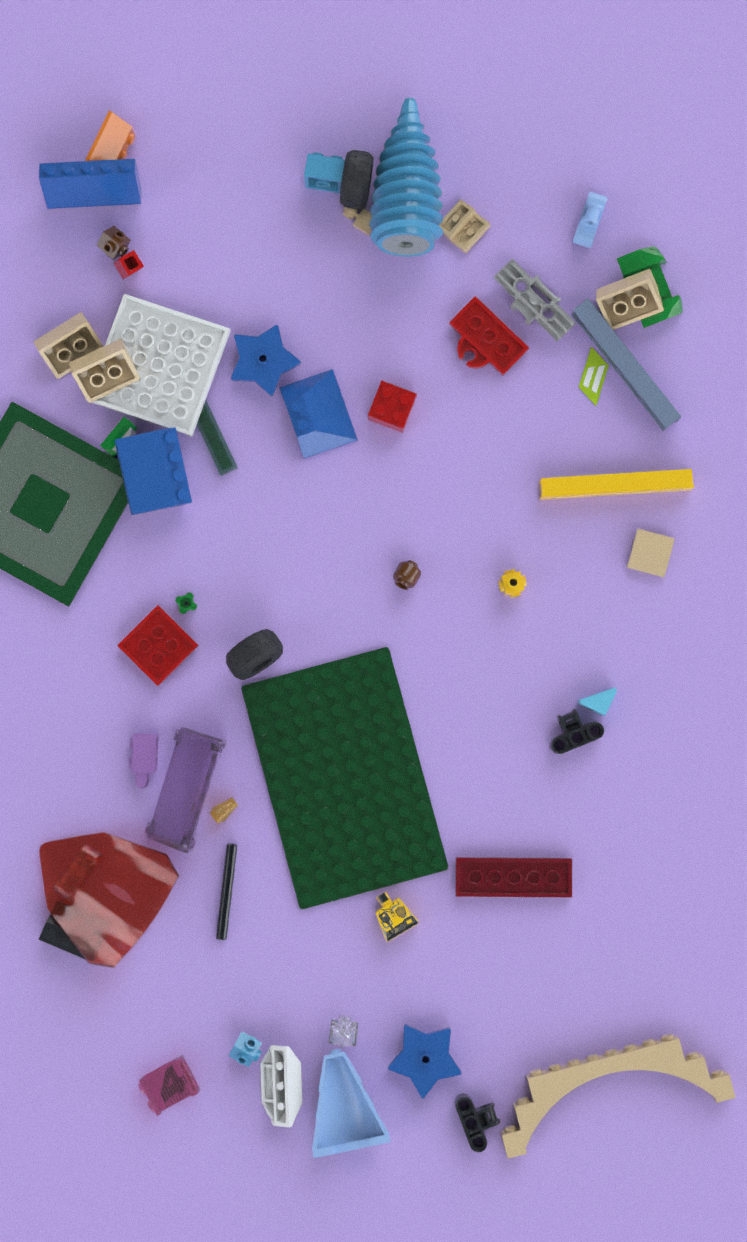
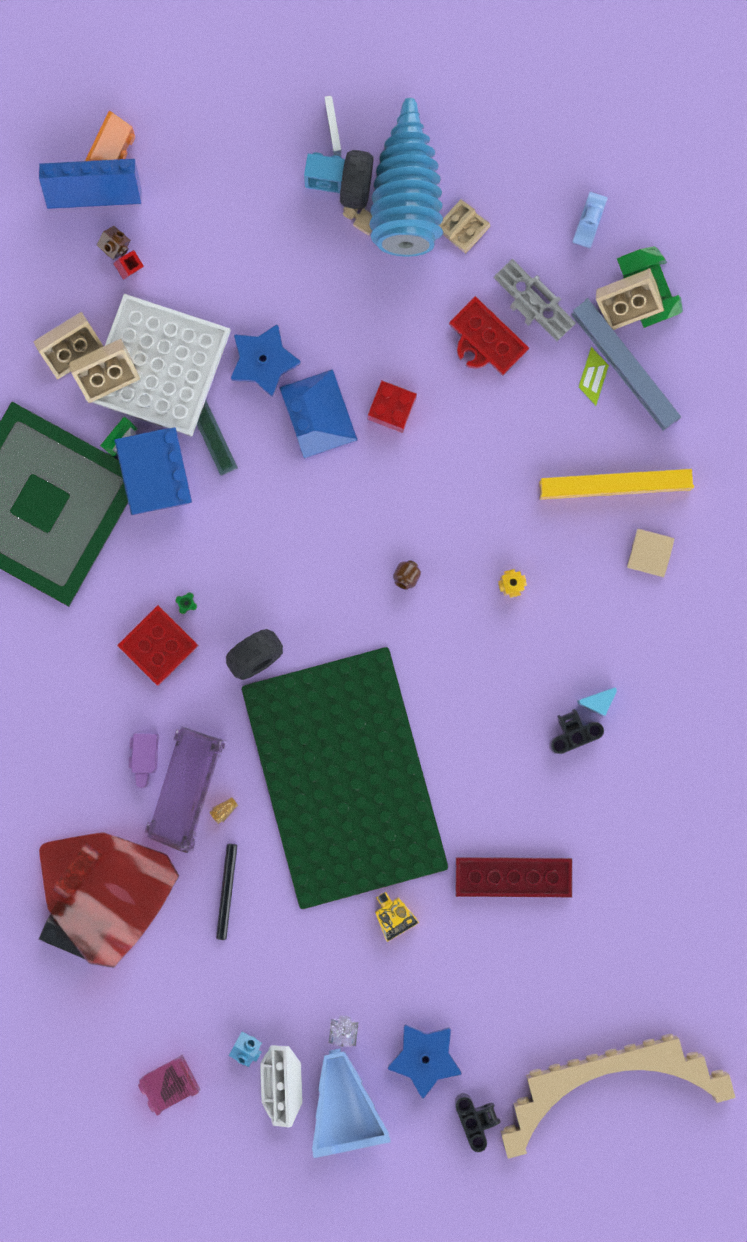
none -> white tile [325,96,341,157]

